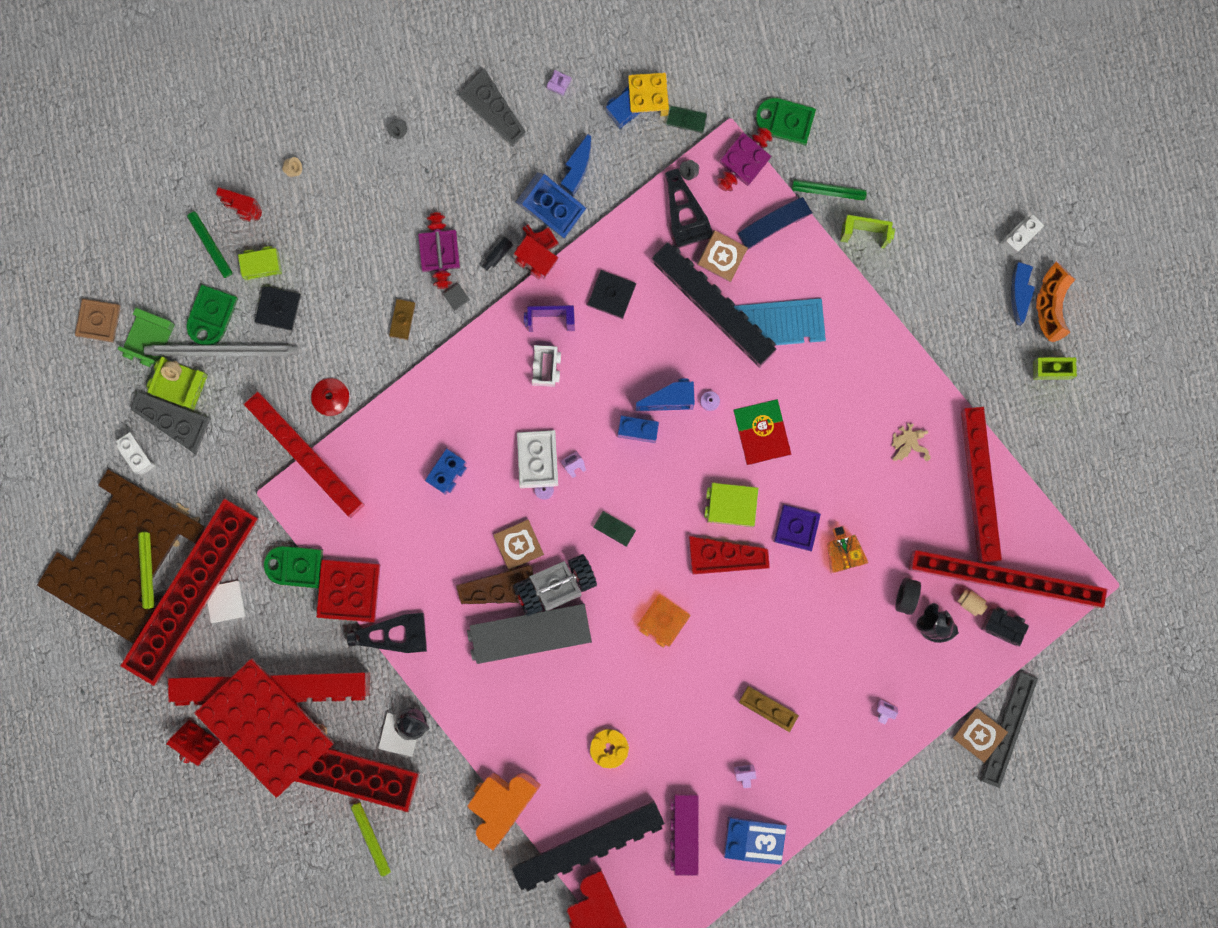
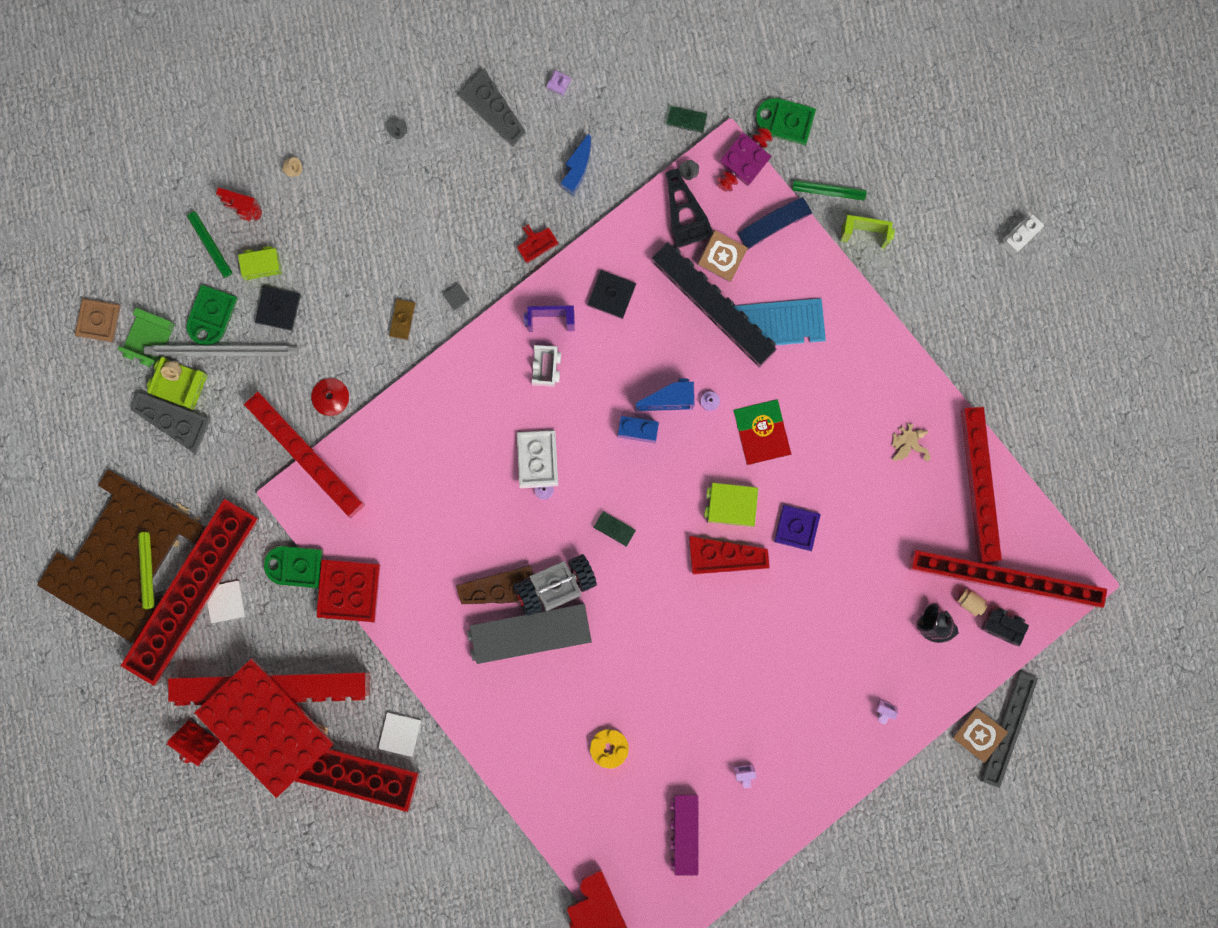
white window [116,432,156,477] -> none
black plate [347,613,427,653] -> none
lime axle [351,802,391,877] -> none
black helmet [395,707,430,740] -> none
magenta plate [418,212,460,289] -> none
blue brick [425,449,467,495] -> none
orange brick [468,773,541,850] -> none
black cylinder [481,236,514,271] -> none
medium nougat tile [493,519,544,570] -> none
black brick [512,801,665,892] -> none
red brick [513,235,559,280] -> none
blue slope [515,172,586,238] -> none
lavender tile [560,451,586,478] -> none
blue brick [606,86,642,129] -> none
yellow bracket [628,73,669,116] -> none
clear yellow plate [637,593,691,648] -> none
blue slope [723,817,787,865] -> none
pearl gold plate [738,686,799,732] -> none
clear yellow torso [827,526,868,574] -> none
black tyre [895,578,921,615] -> none
blue slope [1011,262,1035,326] -> none
lime brick [1033,357,1077,380] -> none
orange brick [1036,262,1076,342] -> none

